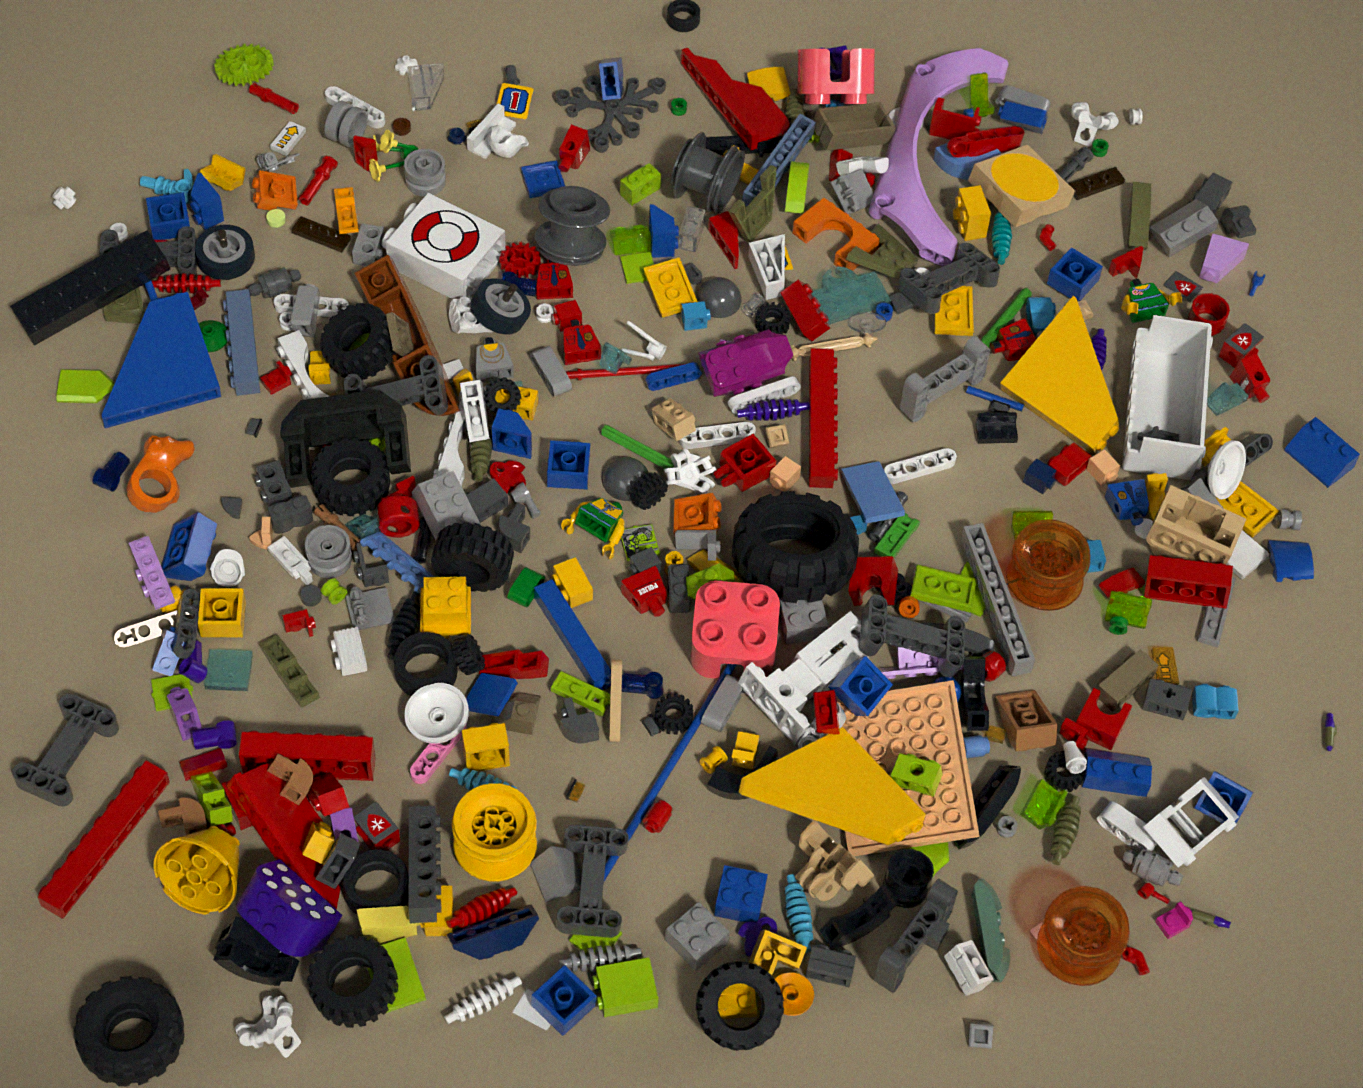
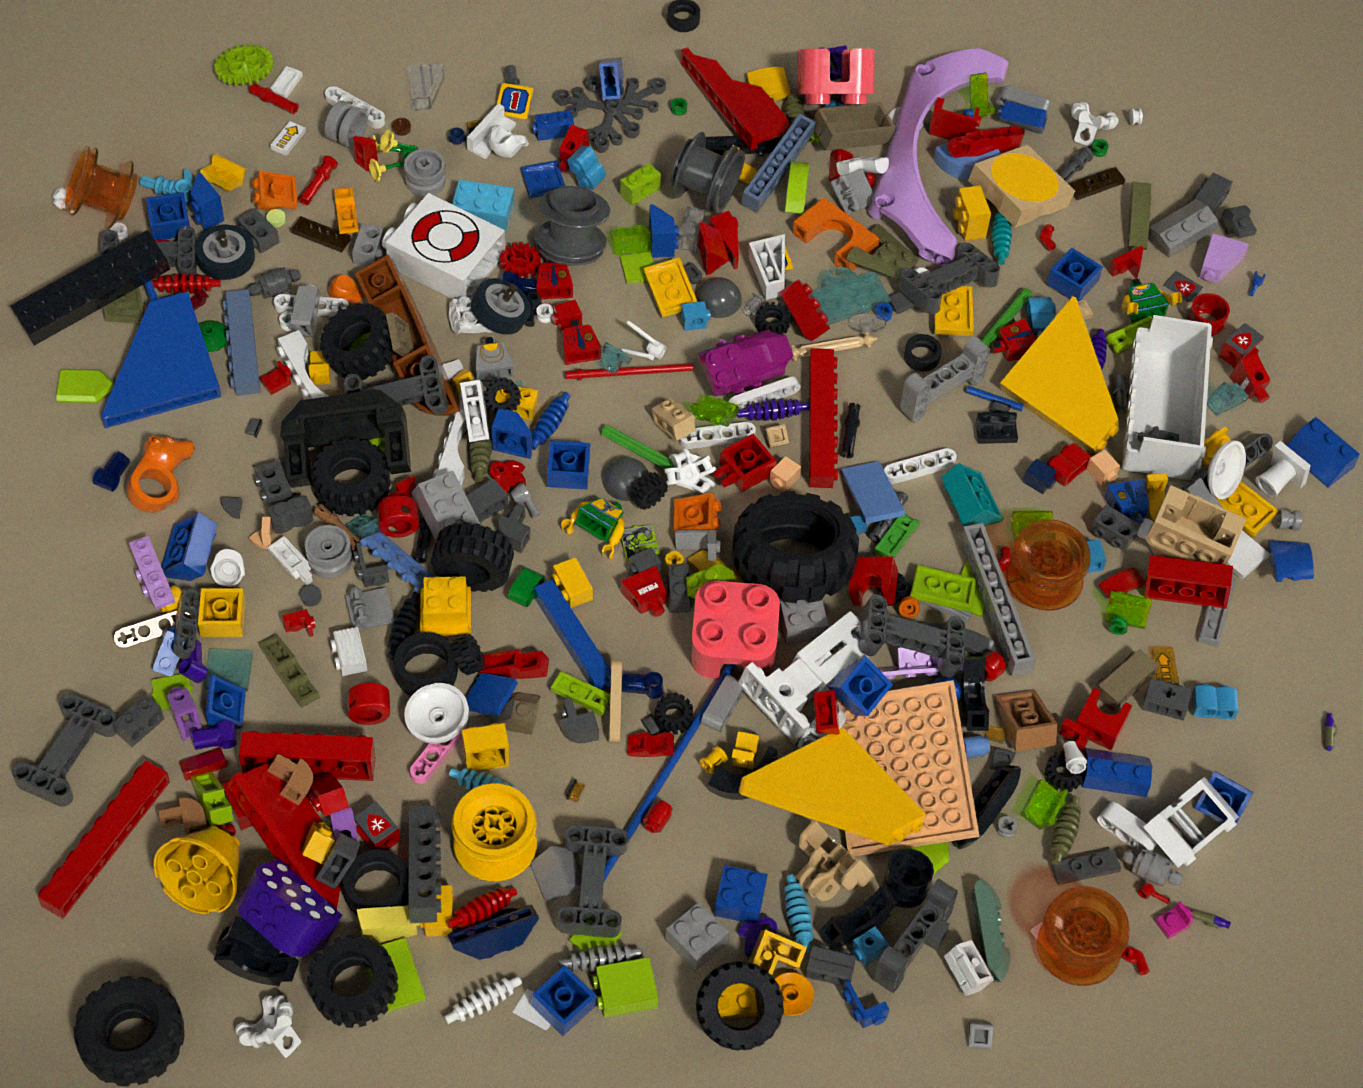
light grey hinge [256,152,300,172] -> none
lime wheel [321,578,347,605] -> none
white plant [395,55,419,76] -> none
light grey beam [530,346,572,397] -> none
blue beam [645,362,702,391] -> none
olive wing [728,165,777,243] -> none
lime brick [891,753,943,797] -> none
none -> clear orange wheel [63,146,138,229]
none -> dark grey brick [114,695,164,747]
none -> blue slope [206,675,246,729]
none -> dark grey brick [237,208,279,254]
none -> white tile [270,66,303,98]
none -> orange hat [328,274,364,305]
none -> red piece [347,683,390,725]
none -> medium azure brick [452,179,515,231]
none -> black bar [525,291,542,327]
none -> blue brick [532,110,574,141]
none -> blue piece [532,392,570,450]
none -> dark azure brick [568,146,606,190]
none -> red slope [628,732,674,757]
none -> clear neon green bracket [690,395,740,427]
none -> red slope [698,222,729,276]
none -> black pin [841,403,861,459]
none -> blue bracket [841,980,889,1028]
none -> dark azure brick [852,927,889,966]
none -> black tyre [904,334,942,372]
none -> teal slope [941,463,1004,526]
none -> dark grey tile [990,748,1016,770]
none -> red arm [997,547,1012,572]
none -> dark grey plate [1051,849,1121,885]
none -> dark grey brick [1090,505,1141,552]
none -> lime plate [1106,316,1152,354]
none -> dark grey axle [1113,374,1129,410]
none -> white plant [1255,441,1311,498]

